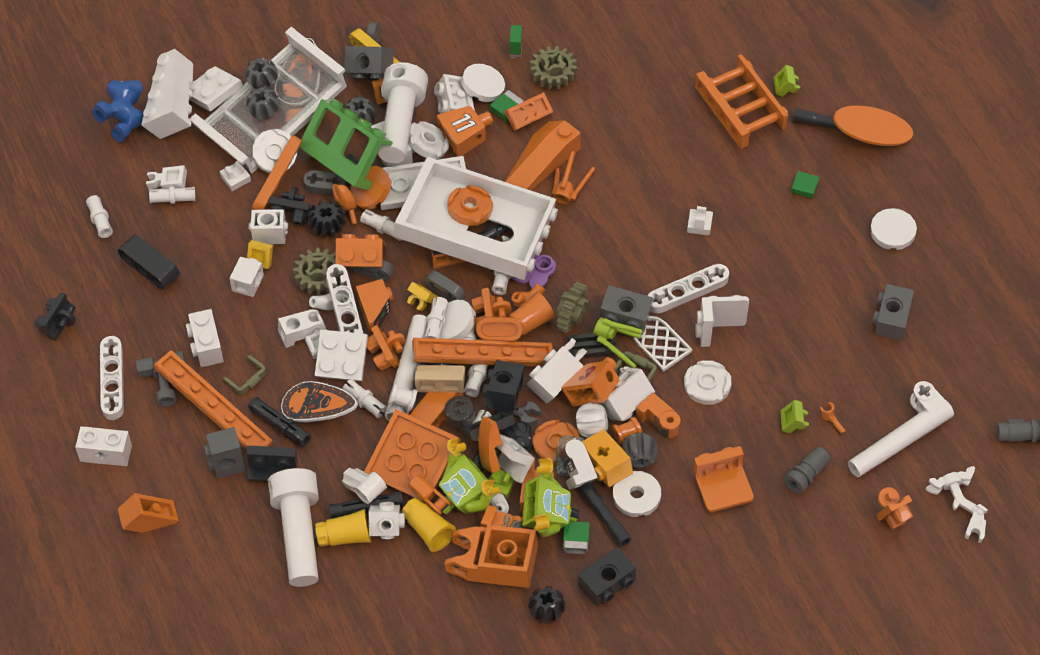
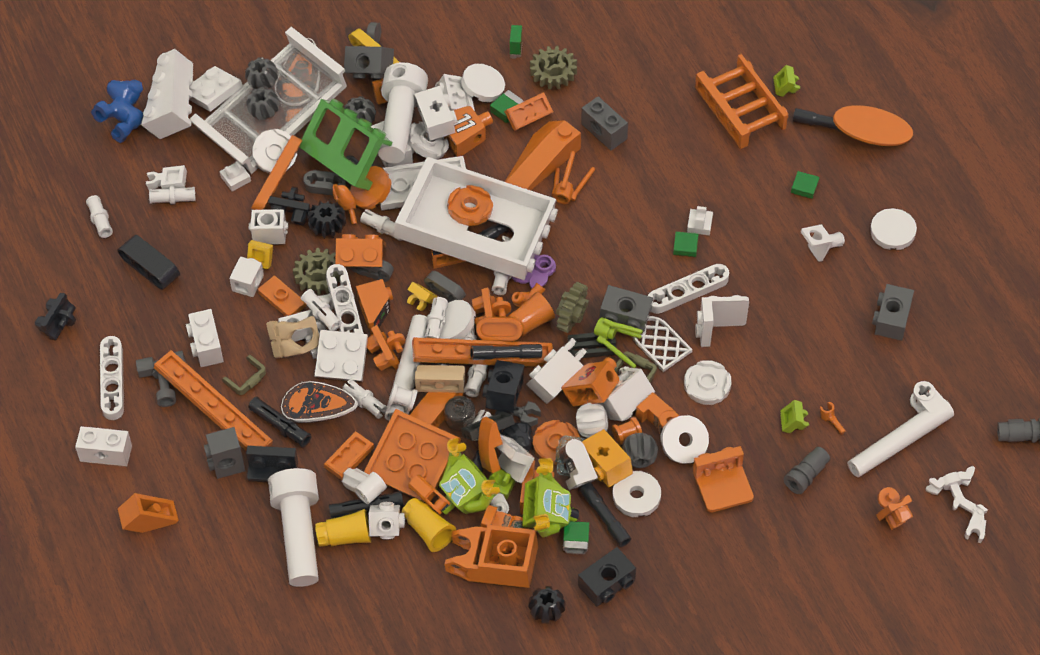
none -> orange plate [257,275,306,317]
none -> tan piece [266,316,319,358]
none -> white pin [301,289,342,331]
none -> orange plate [324,431,374,480]
none -> white brick [415,86,457,141]
none -> black piece [470,344,542,360]
none -> dark grey brick [581,96,628,150]
none -> white tile [660,416,709,463]
none -> green tile [673,231,698,257]
none -> white bracket [801,225,845,262]

